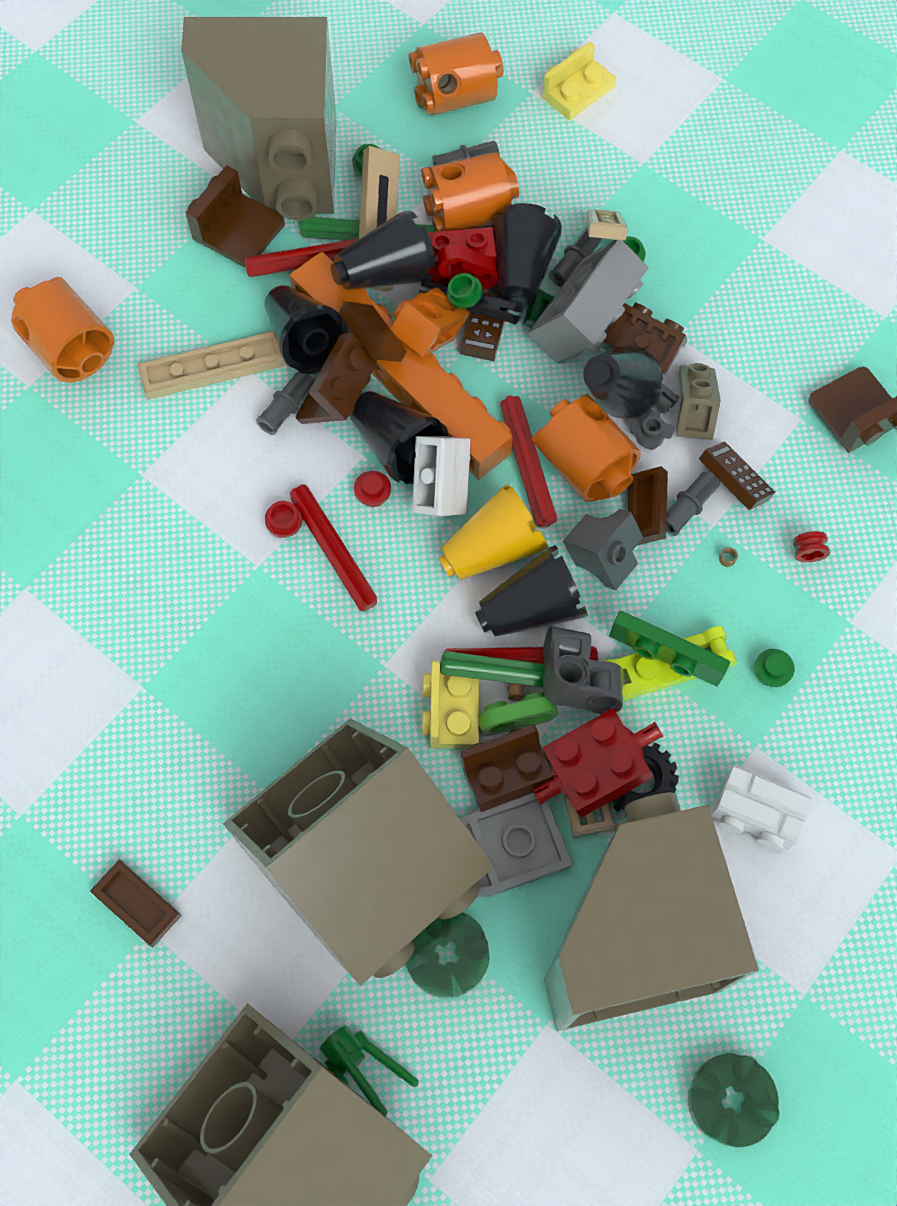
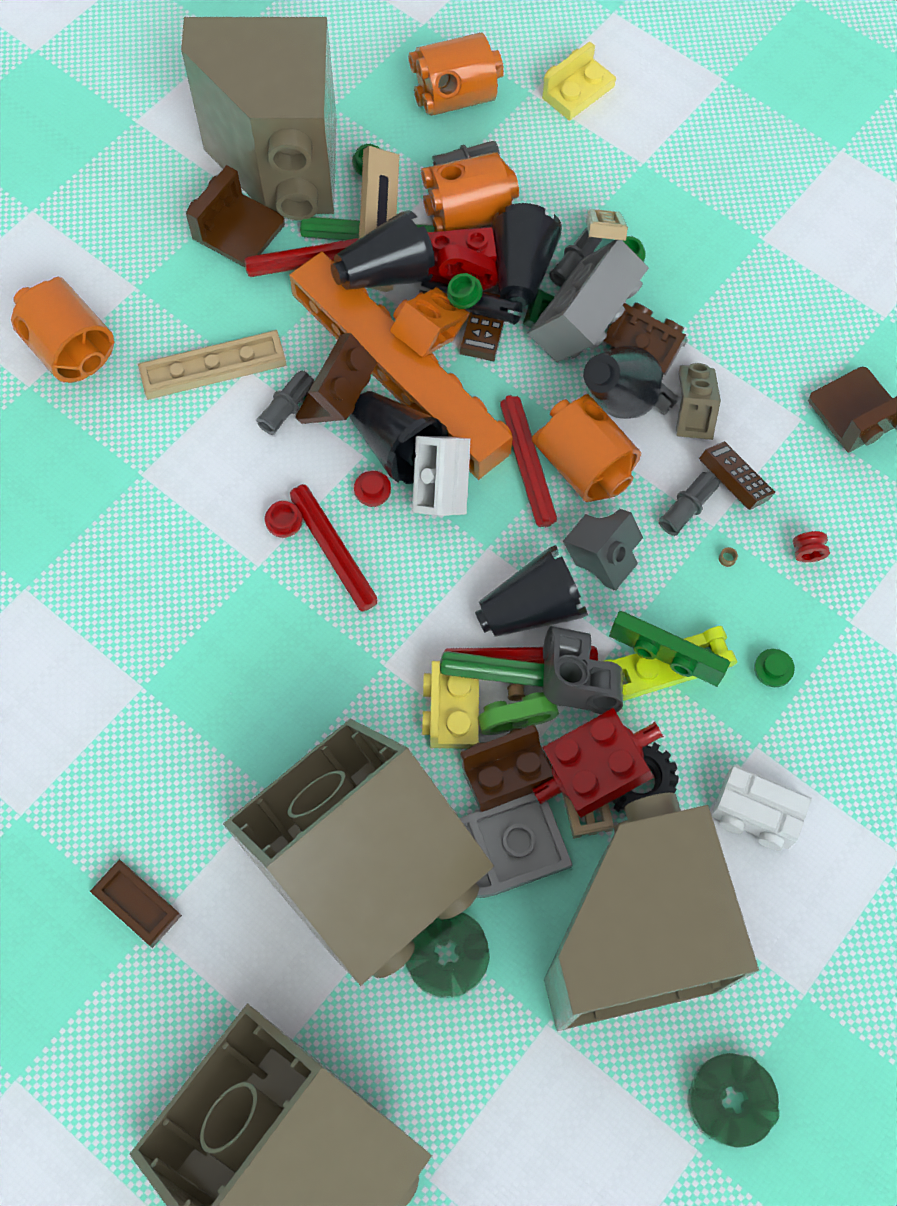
black cone [264,285,349,374] -> none
green plant [320,1026,419,1117] -> none
reddish brown tile [339,301,407,362] -> none
yellow cone [438,484,549,580] -> none
reddish brown tile [628,466,668,545] -> none
dark grey plate [630,410,674,450] -> none

